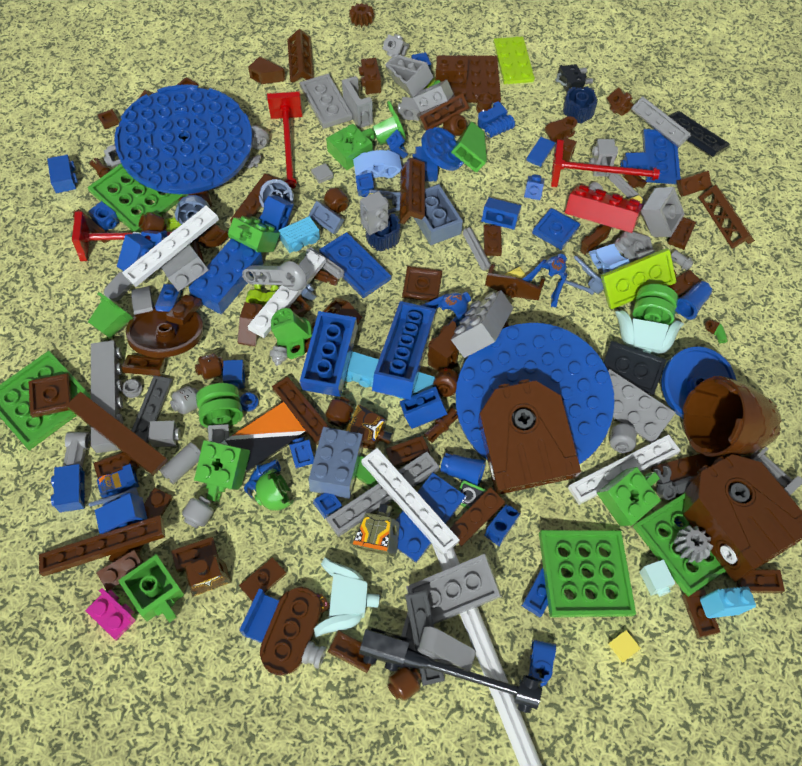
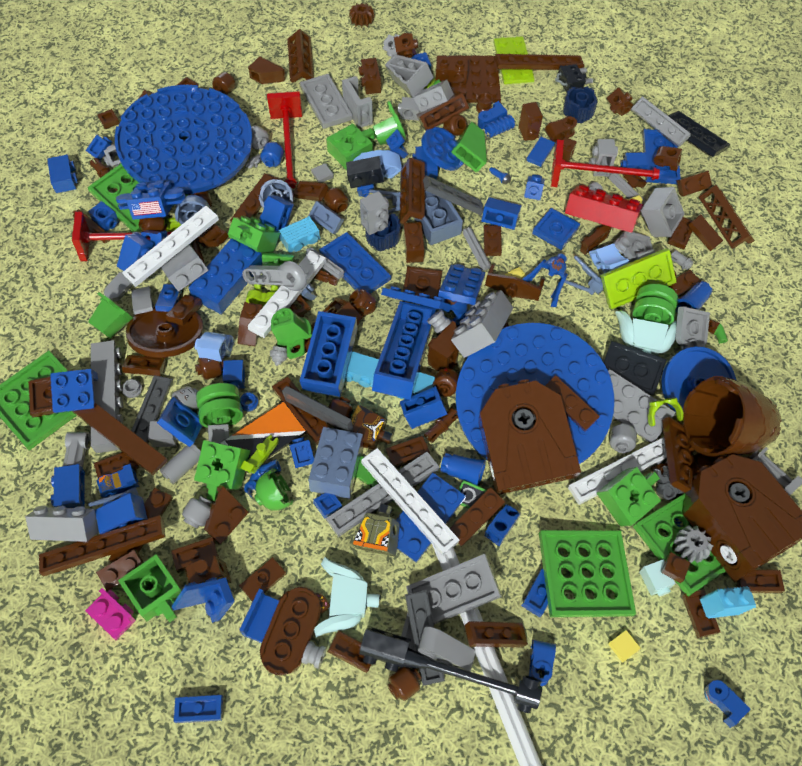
none -> light grey brick [25,506,99,542]
none -> blue bracket [50,369,98,413]
none -> blue bracket [85,135,113,161]
none -> blue brick [116,180,186,220]
none -> blue plate [157,397,202,447]
none -> blue bracket [172,578,235,623]
none -> blue plate [174,695,223,723]
none -> light blue brick [195,331,235,362]
none -> reddish brown wing [204,485,249,544]
none -> reddish brown head [212,72,236,95]
none -> lime piece [240,435,279,474]
none -> blue head [260,142,284,167]
none -> bright green hips [262,253,295,266]
none -> dark grey tile [282,386,354,432]
none -> reddish brown plate [293,181,329,201]
none -> black brick [346,156,384,188]
none -> reddish brown head [349,289,376,316]
none -> blue plate [381,286,451,312]
none -> reddish brown brick [394,33,419,58]
none -> reddish brown brick [403,222,424,263]
none -> dark grey tile [423,176,484,215]
none -> light grey wheel [427,309,451,333]
none -> blue plate [438,264,486,305]
none -> reddish brown plate [465,621,528,648]
none -> blue piece [489,167,511,185]
none -> reddish brown tile [494,54,585,70]
none -> reddish brown brick [518,102,543,141]
none -> reddish brown plate [545,375,600,432]
none -> lime cap [648,398,684,427]
none -> reddish brown leg [654,146,682,171]
none -> reddish brown plate [661,552,690,583]
none -> reddish brown wing [662,416,694,493]
none -> light grey plate [675,307,710,350]
none -> reddish brown tile [688,215,723,251]
none -> blue leg [704,680,751,728]

